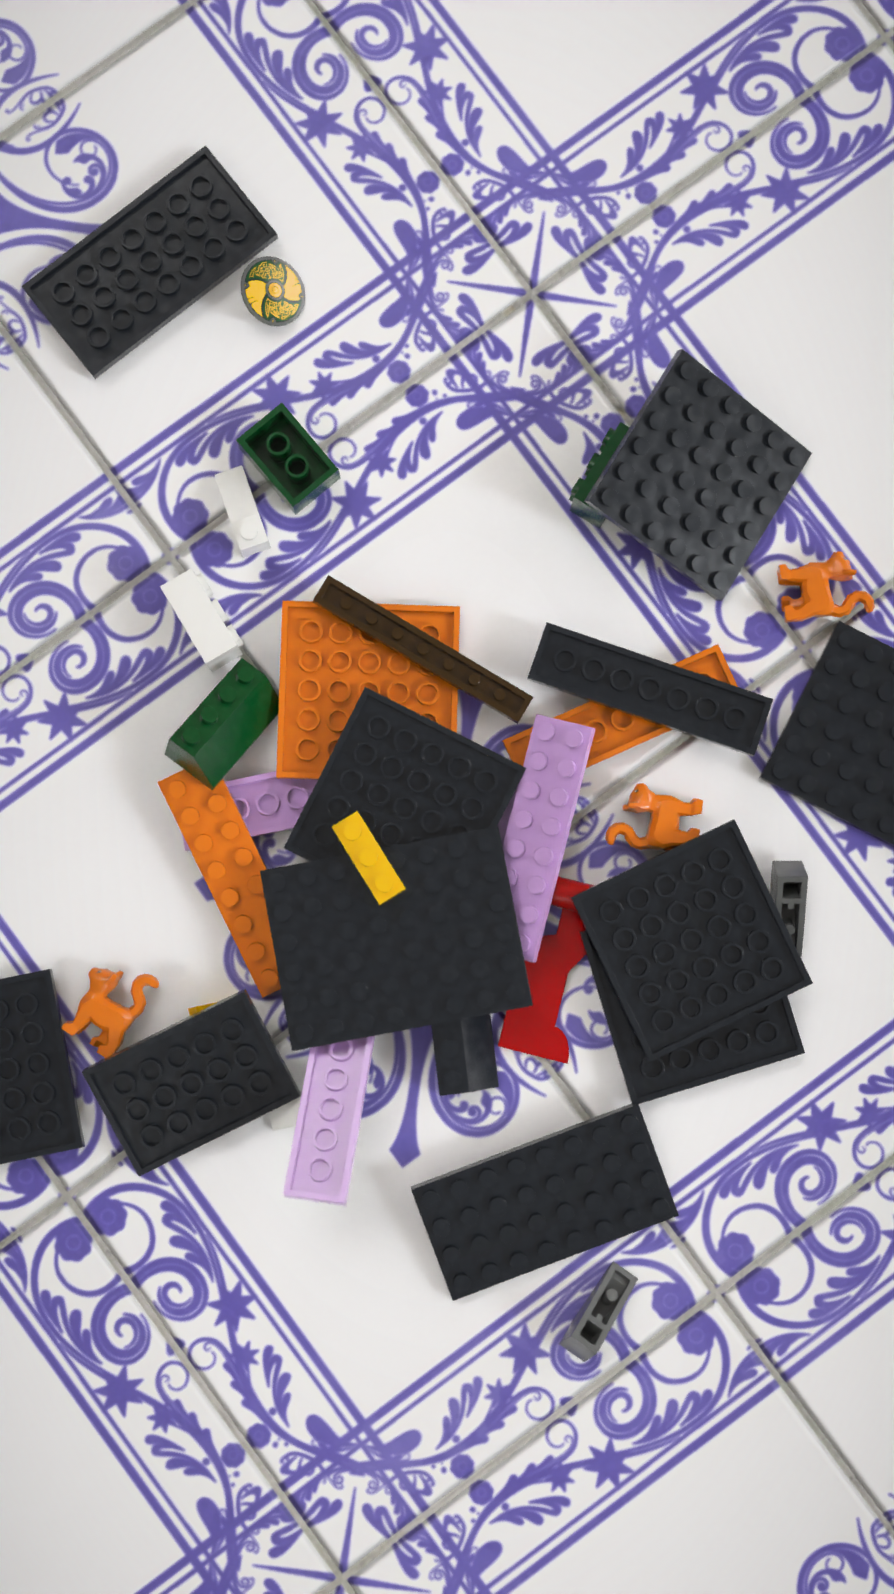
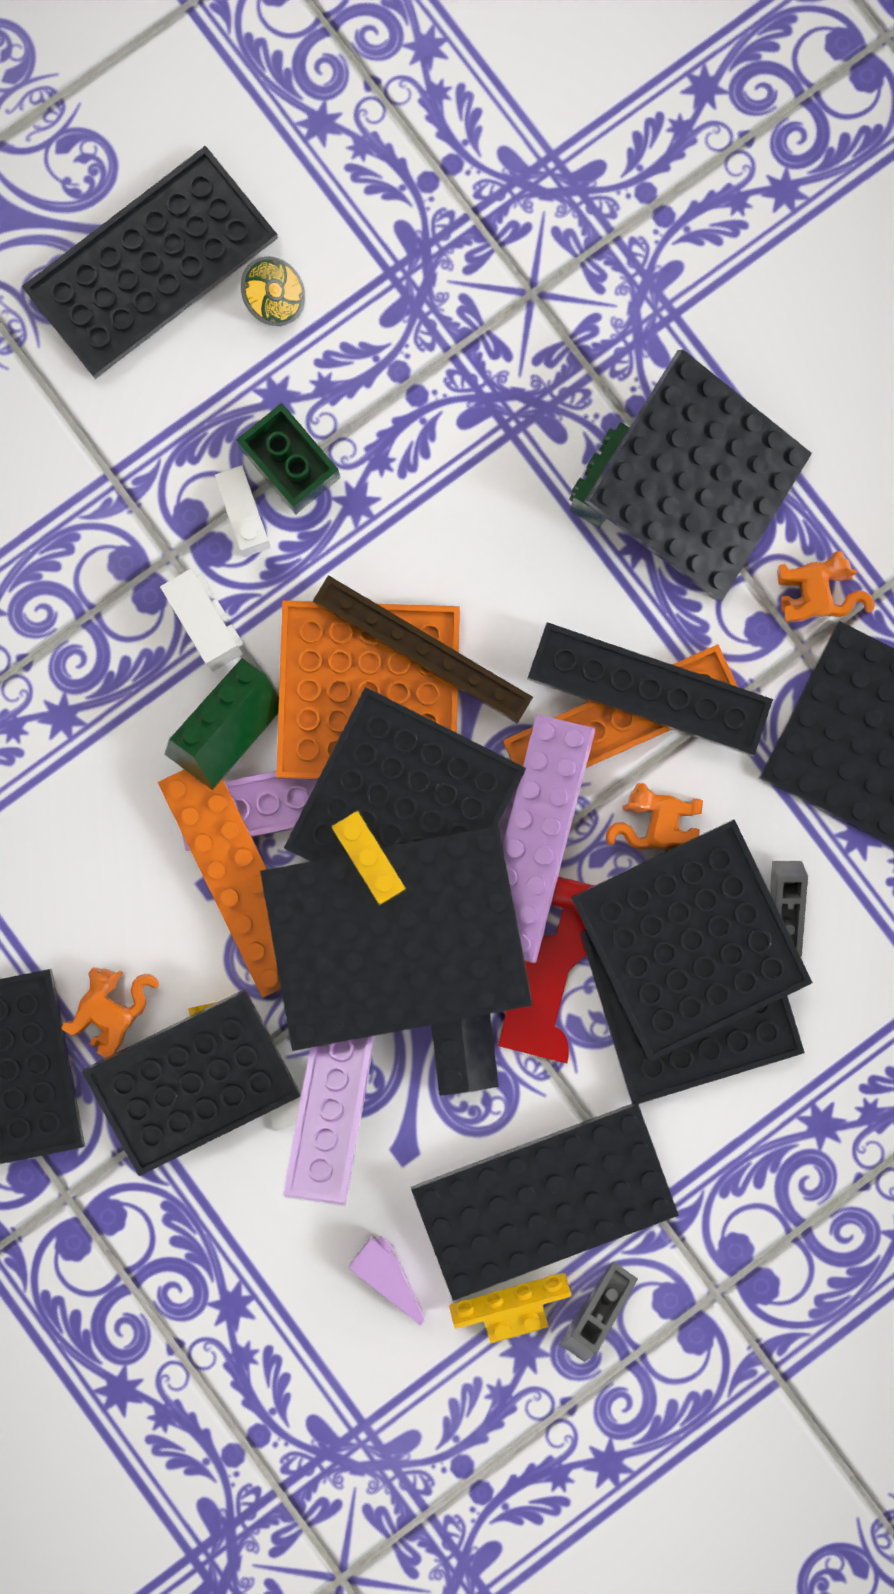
none -> lavender slope [349,1235,425,1325]
none -> yellow bracket [449,1273,571,1344]

